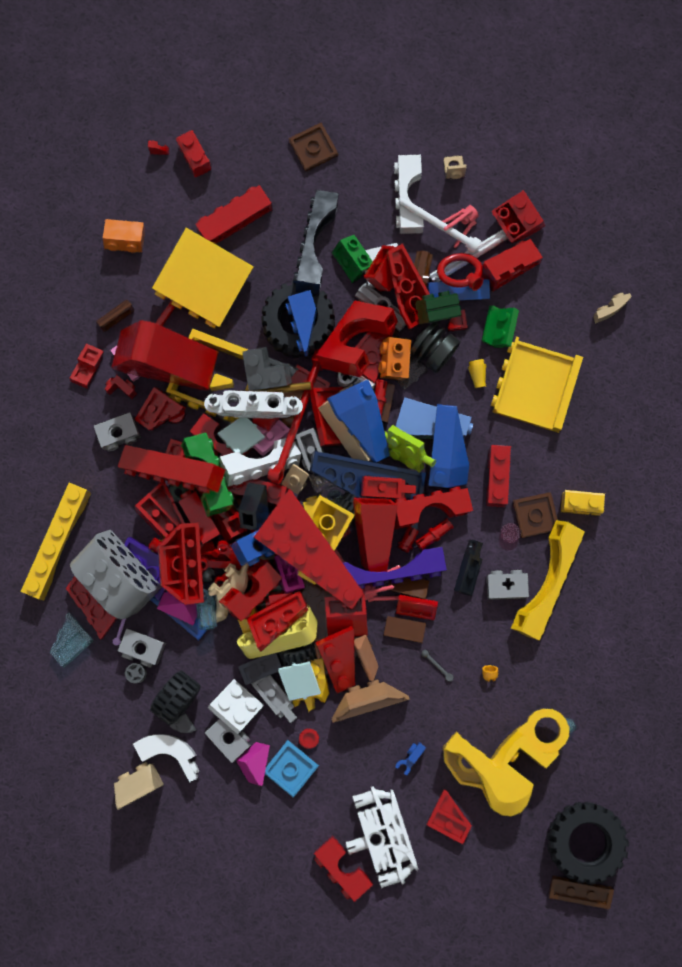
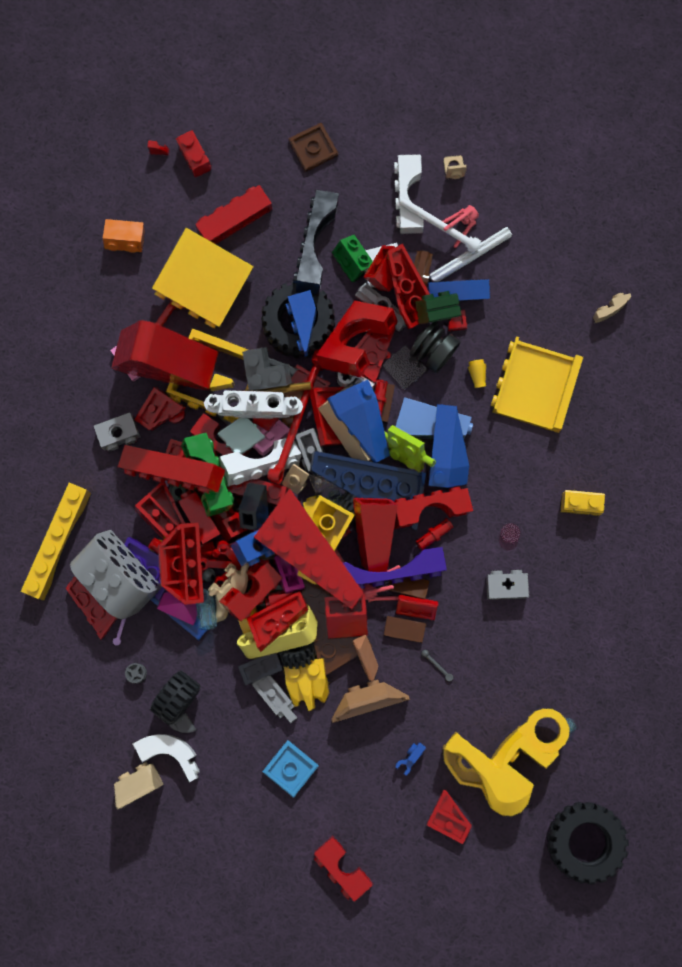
clear light blue wing [50,612,94,668] -> none
red slope [69,344,104,388] -> none
reddish brown slope [96,300,134,332] -> none
red bracket [104,375,137,399] -> none
light grey brick [118,629,166,668] -> none
light grey brick [205,719,251,763] -> none
white plate [208,679,264,734] -> none
dark pink slope [236,742,270,786] -> none
light aqua piece [278,662,321,701] -> none
red tile [299,728,319,749] -> none
red wing [315,626,355,694] -> none
white piece [346,786,418,888] -> none
red hinge [361,476,416,499] -> none
orange brick [379,337,411,380] -> none
red pin [398,527,419,553] -> none
red piece [437,253,484,291] -> none
black hinge [454,540,483,596] -> none
red wedge [482,239,543,292] -> none
green bracket [482,306,519,348] -> none
light orange hinge [482,665,498,682] -> none
red arch [486,445,511,507] -> none
red slope [491,190,545,243] -> none
yellow arch [511,520,585,640] -> none
reddish brown tile [512,492,558,539] -> none
reddish brown plate [548,875,614,909] -> none

